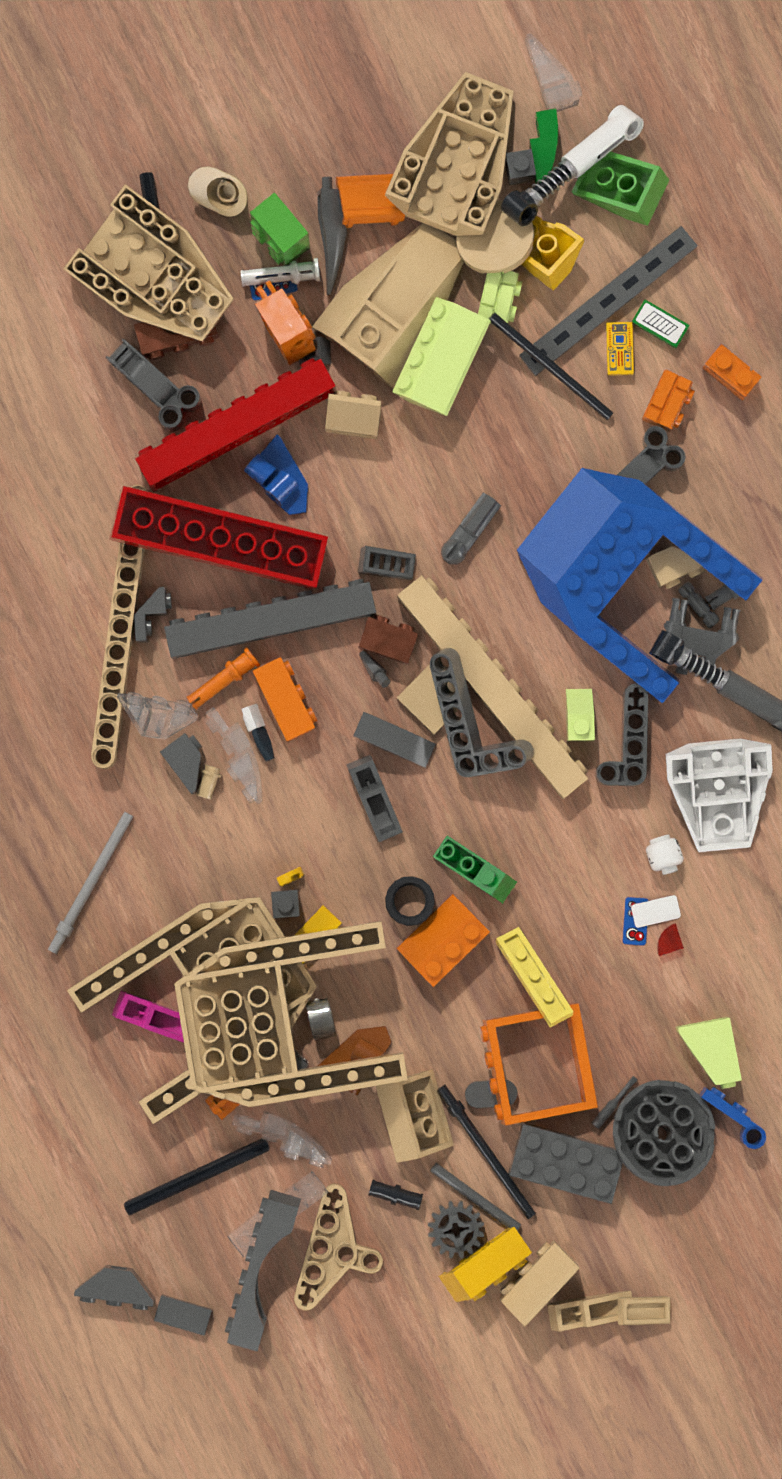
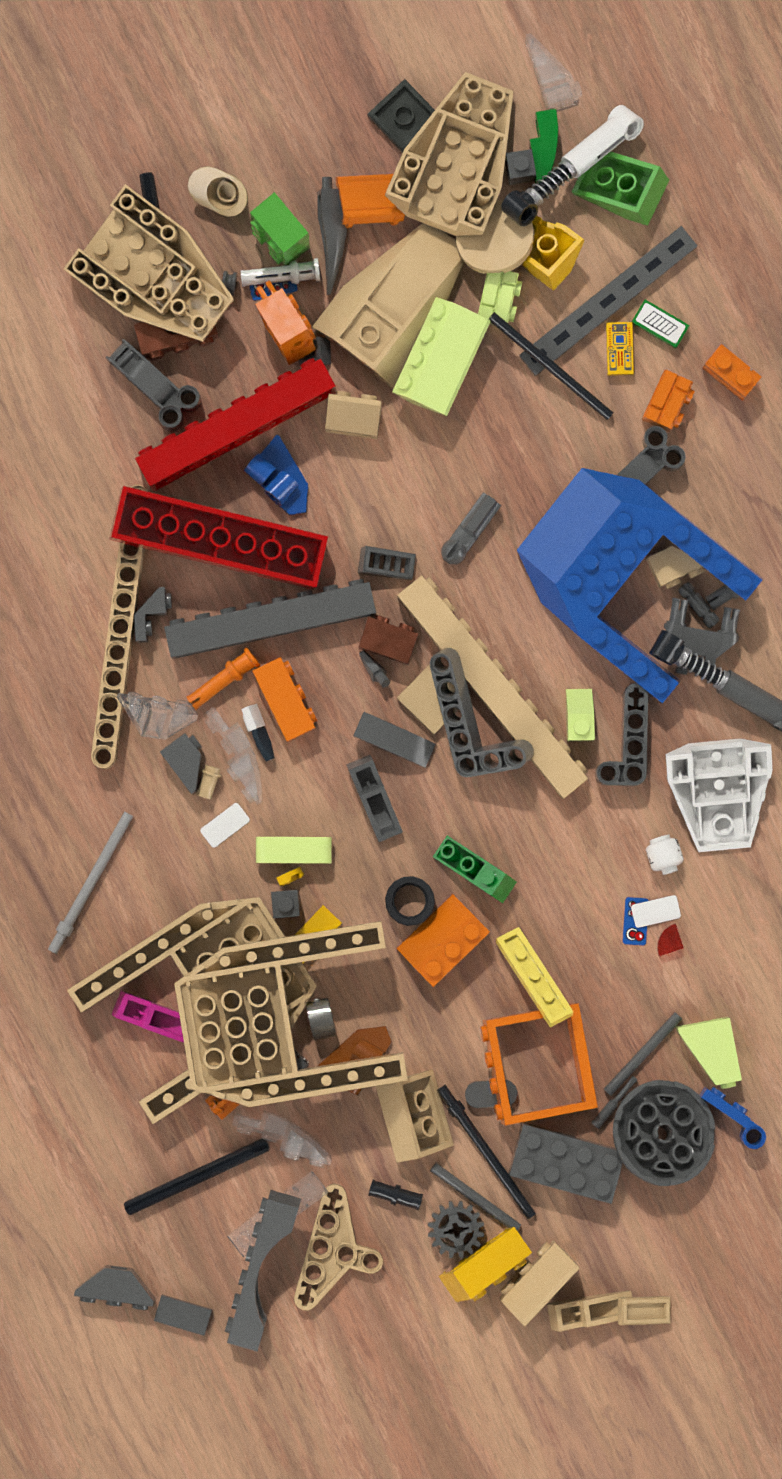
none -> white sticker [200,803,250,848]
none -> dark grey bush [222,271,237,296]
none -> yellowish green beam [256,837,332,864]
none -> pearl dark grey tile [367,79,435,153]
none -> dark grey piece [604,1012,682,1096]

